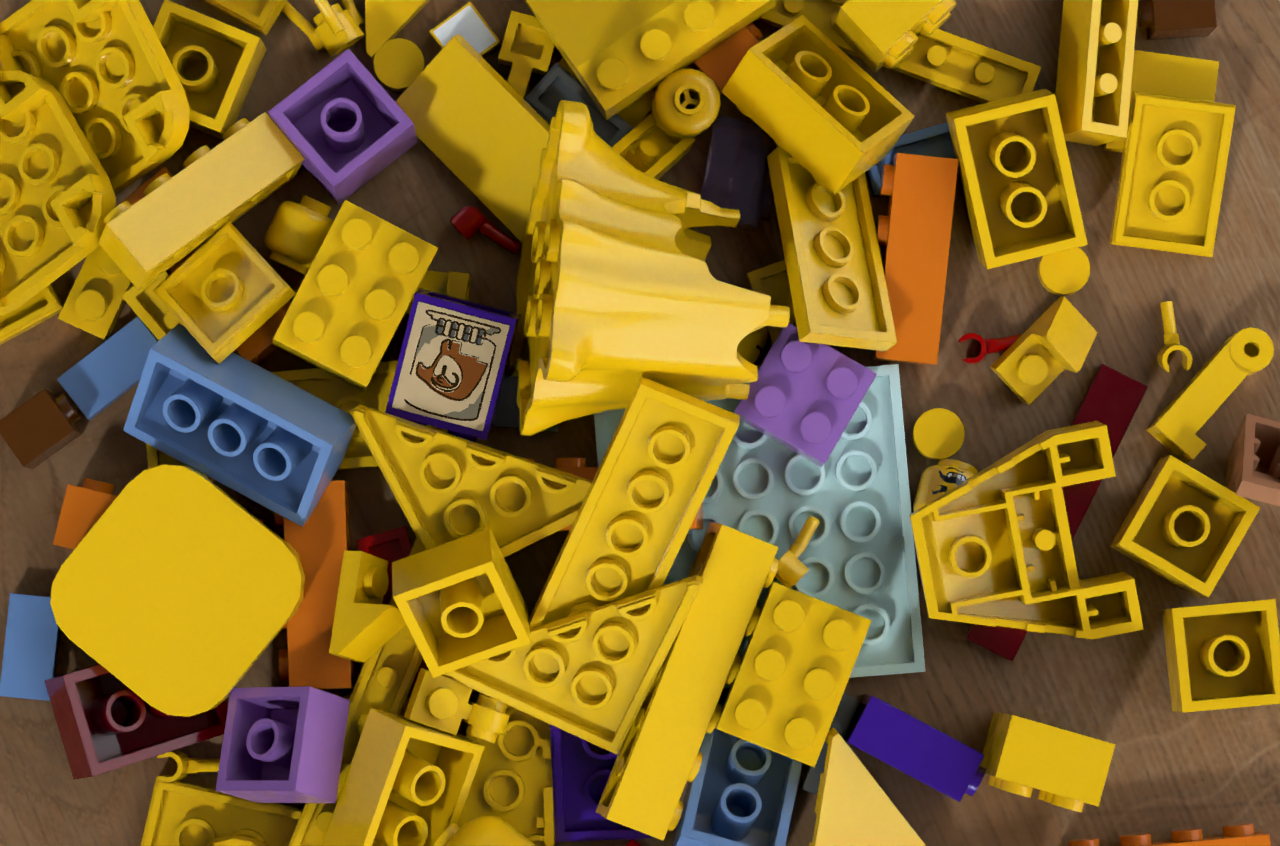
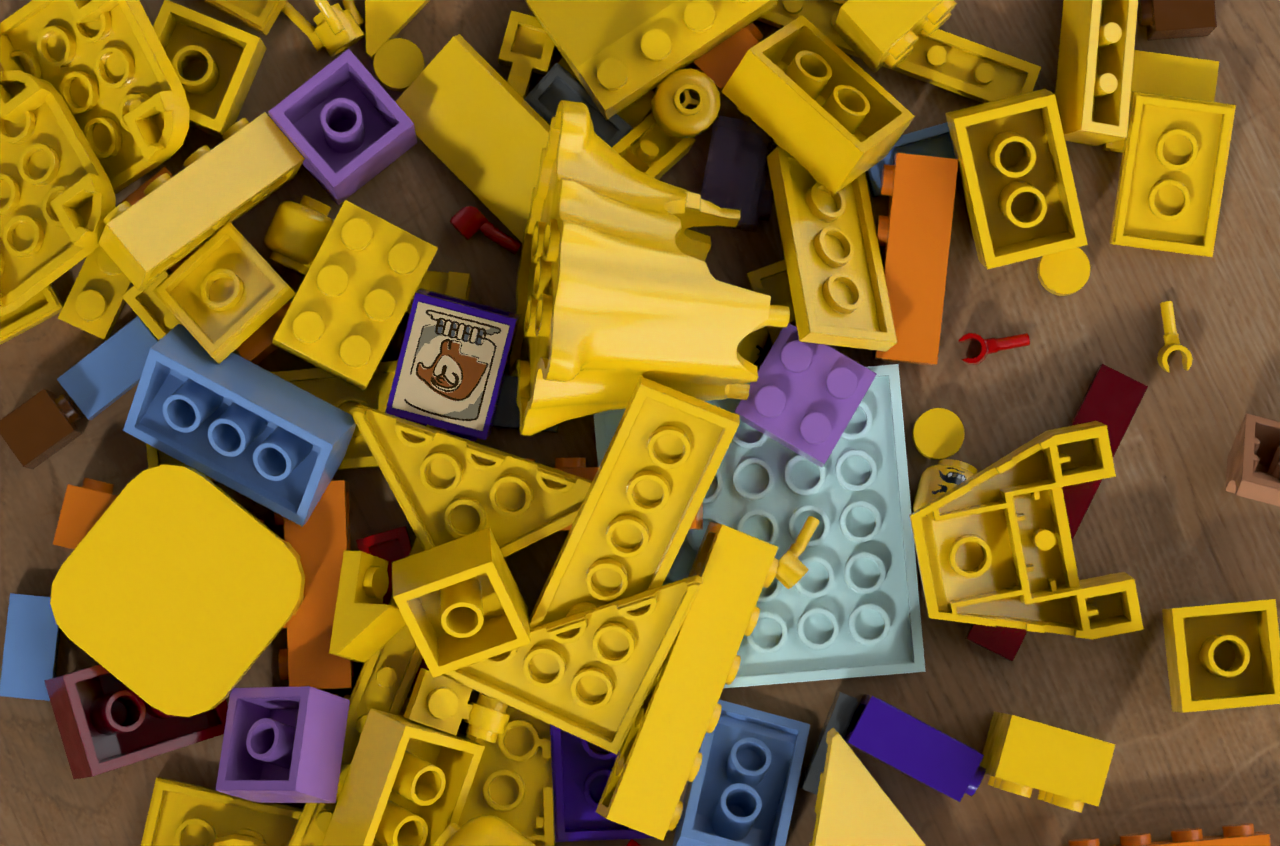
yellow hand [157,750,220,782] -> none
white tile [429,2,501,58] -> none
yellow brick [715,582,872,768] -> none
yellow slope [990,295,1098,405] -> none
yellow brick [1110,455,1260,598] -> none
yellow leg [1146,327,1274,463] -> none

